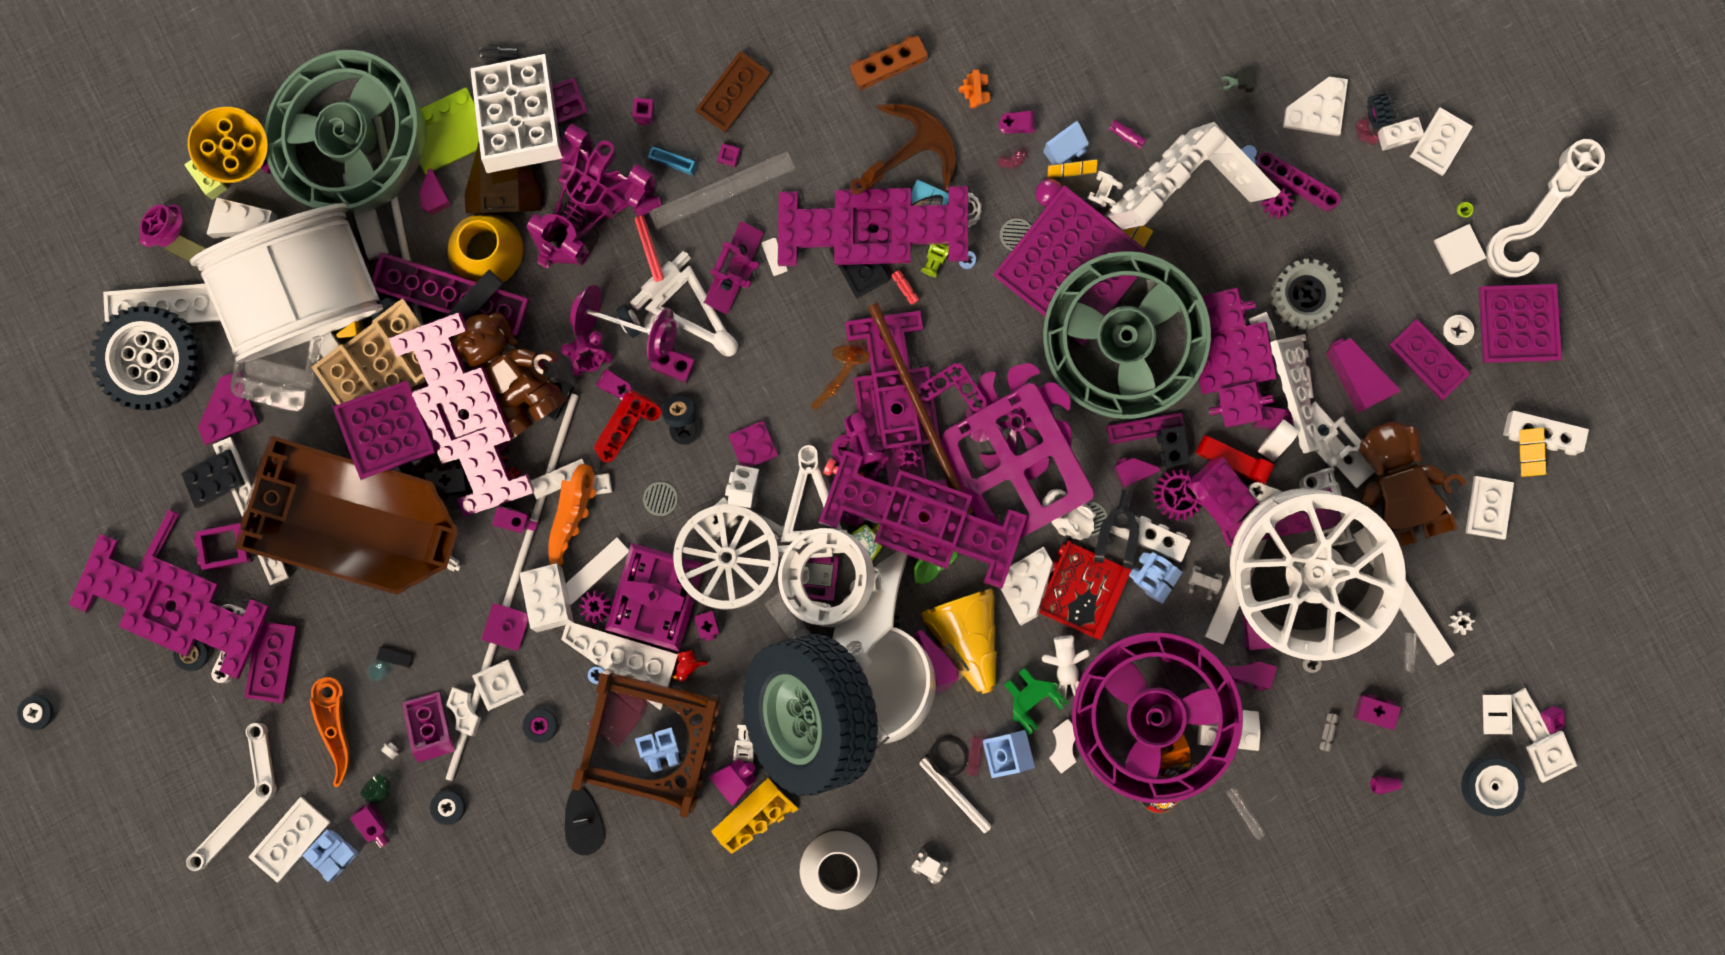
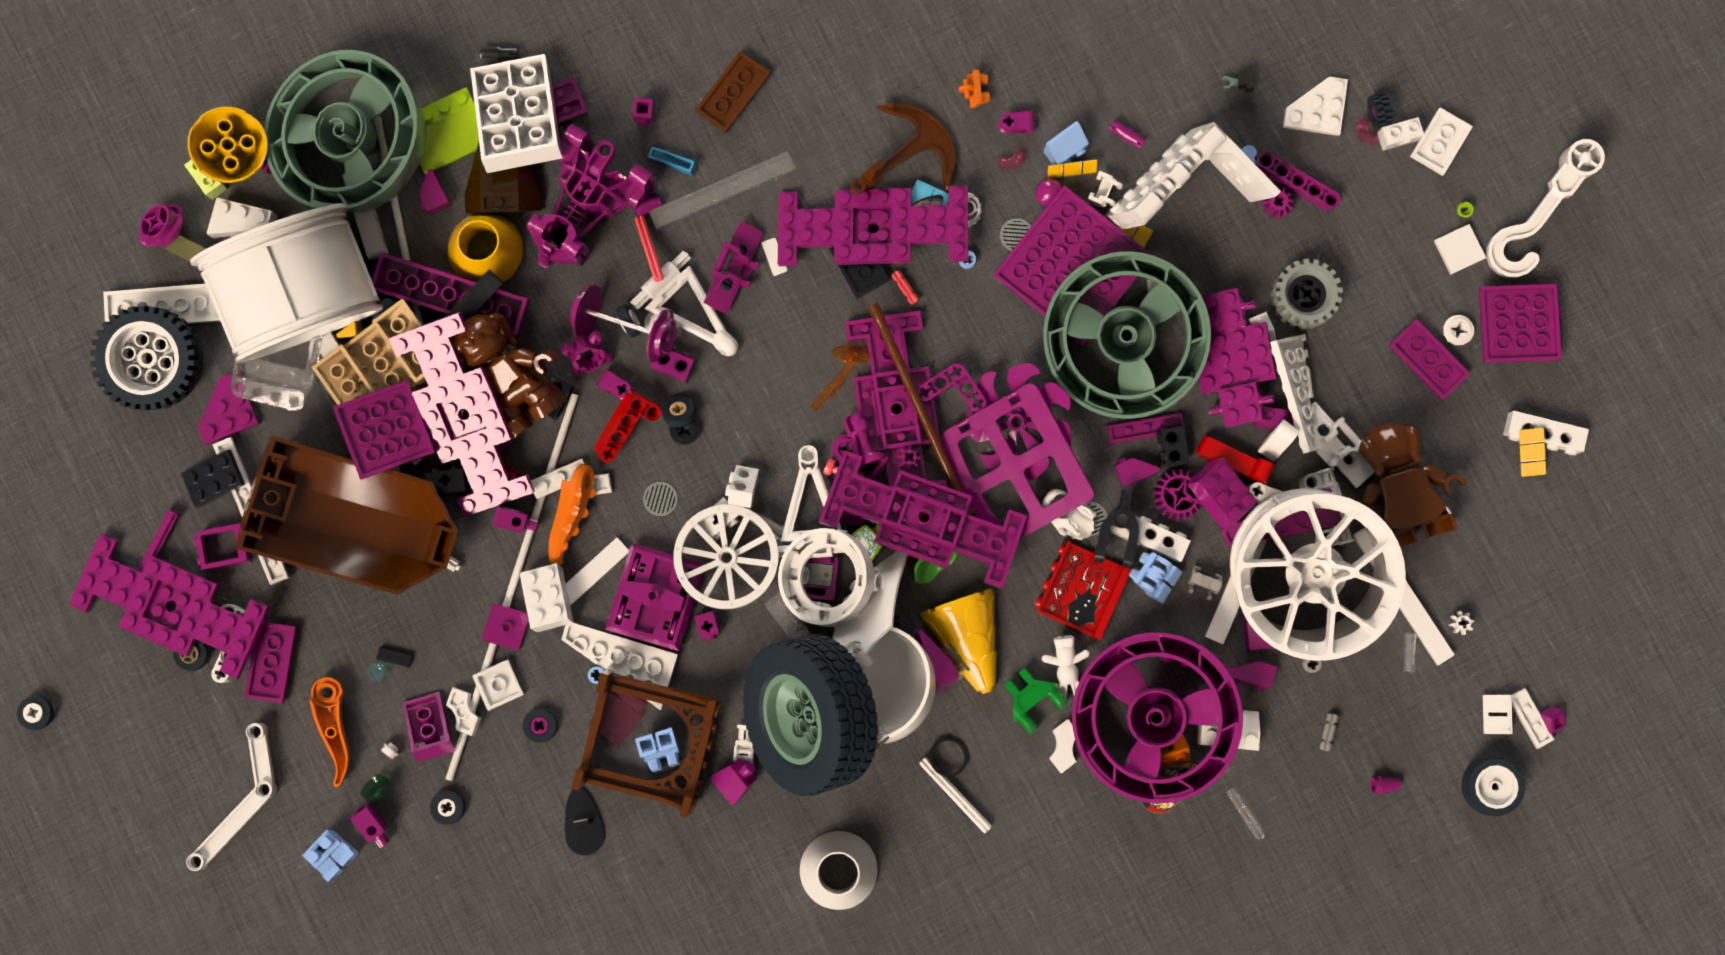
white plate [249,797,331,883] -> none
magenta gear [579,590,612,623] -> none
red animal [673,650,707,682] -> none
yellow wedge [711,778,798,854] -> none
magenta tile [717,143,741,168] -> none
magenta plate [728,421,778,468] -> none
dark orange brick [850,36,928,91] -> none
piece [911,848,949,884] -> none
lime connector [921,244,949,278] -> none
clear pink axle [966,737,982,776] -> none
light blue slope [982,730,1035,778] -> none
white plate [1001,547,1054,626] -> none
magenta slope [1326,338,1400,413] -> none
magenta brick [1353,693,1401,730] -> none
white plate [1466,476,1514,540] -> none
white plate [1526,730,1577,783] -> none

